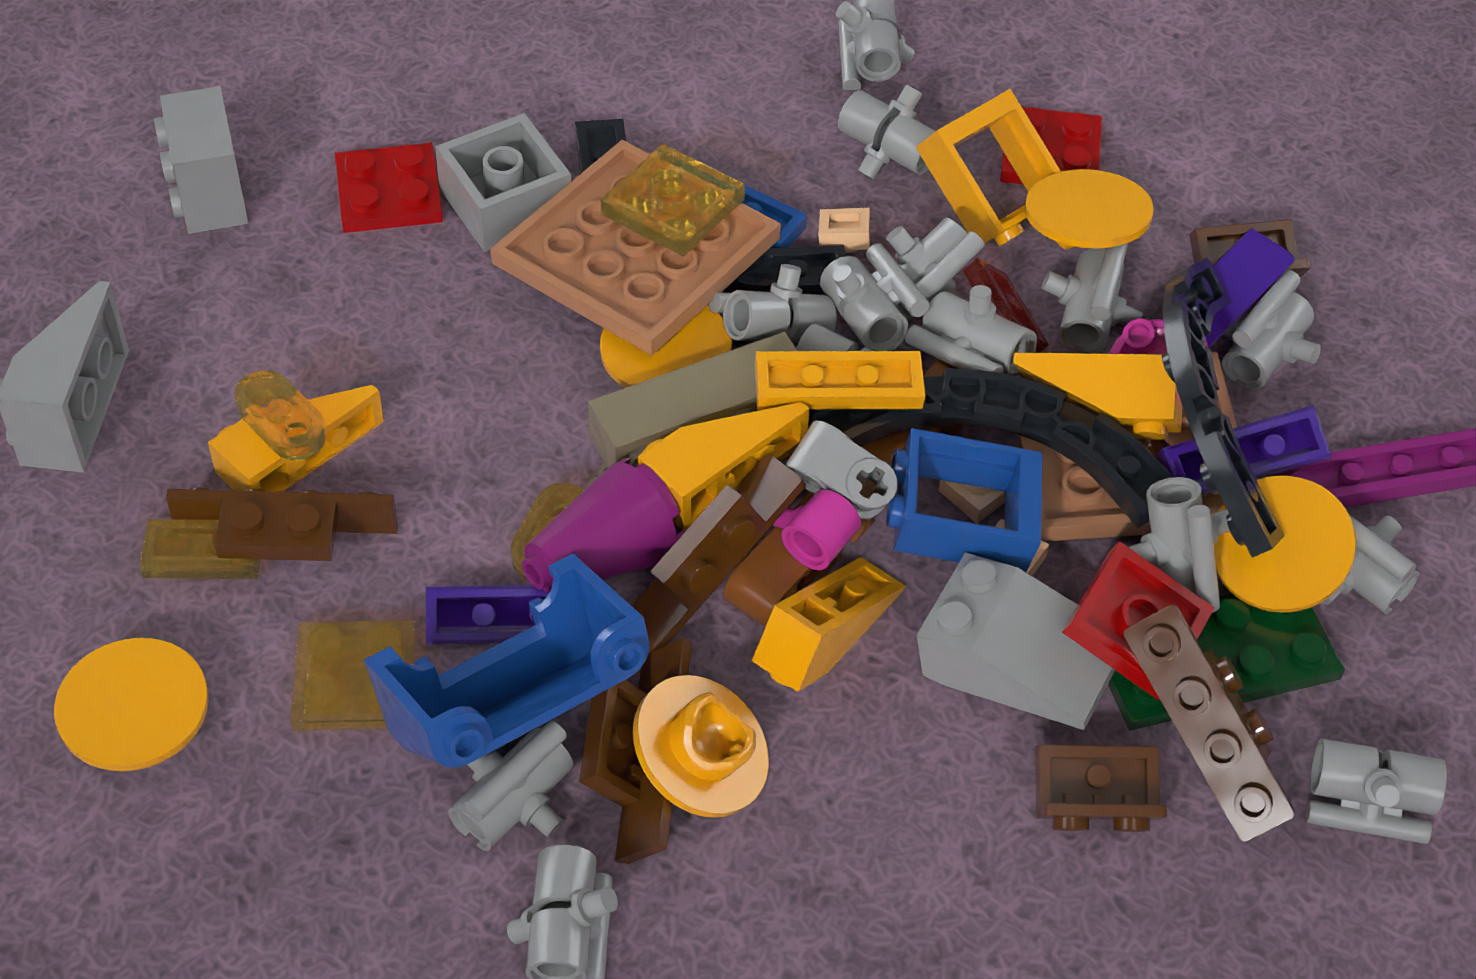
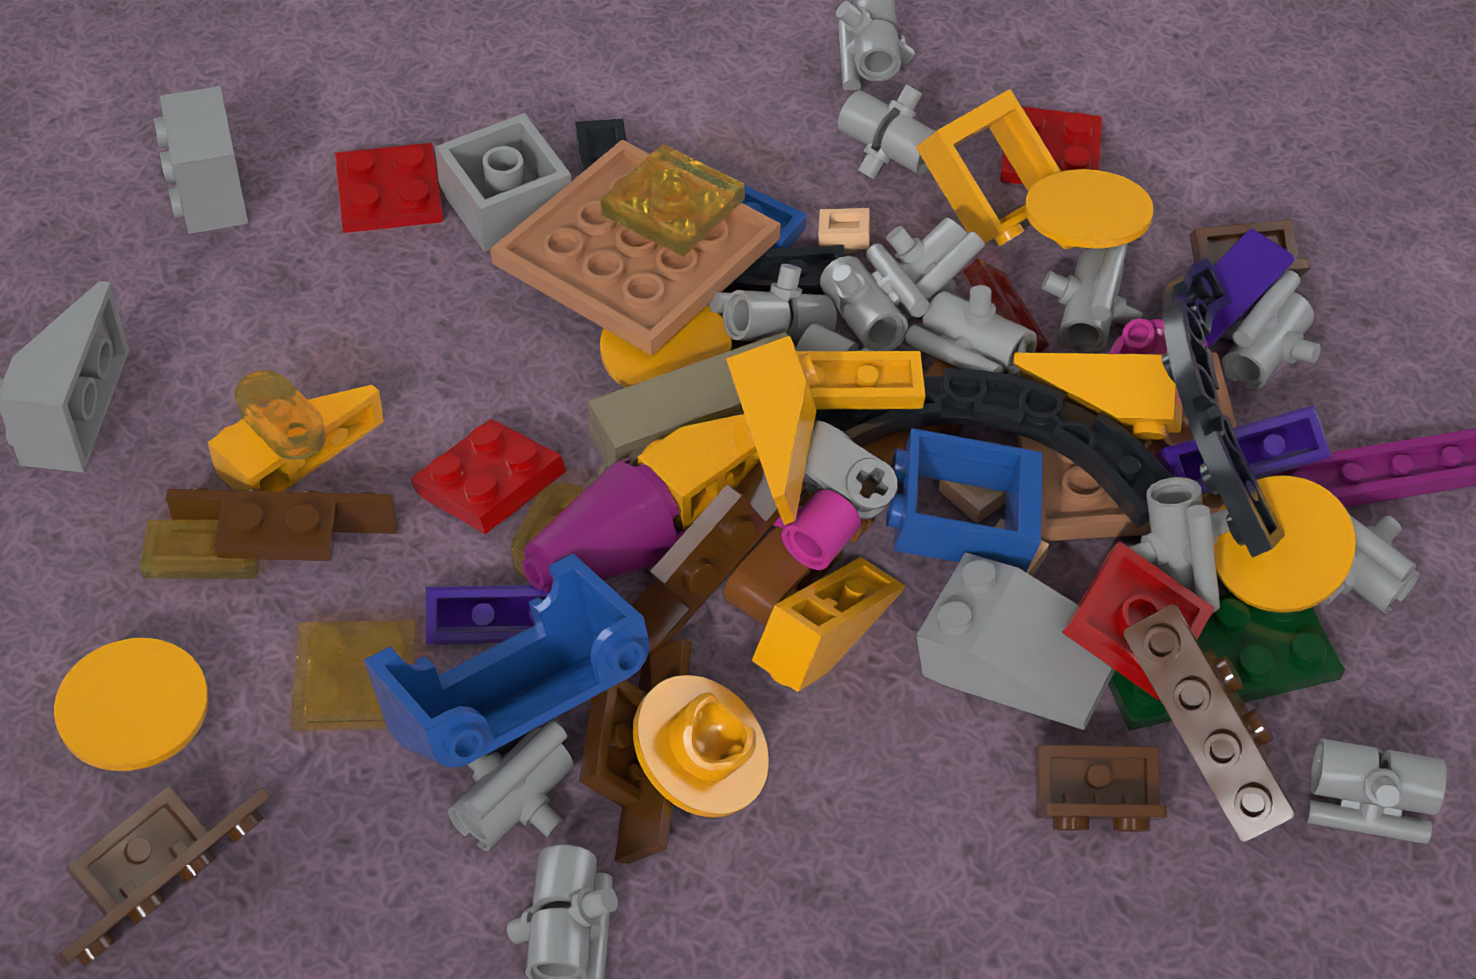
none -> reddish brown bracket [55,785,270,969]
none -> red plate [410,418,566,535]
none -> light orange slope [726,336,820,525]

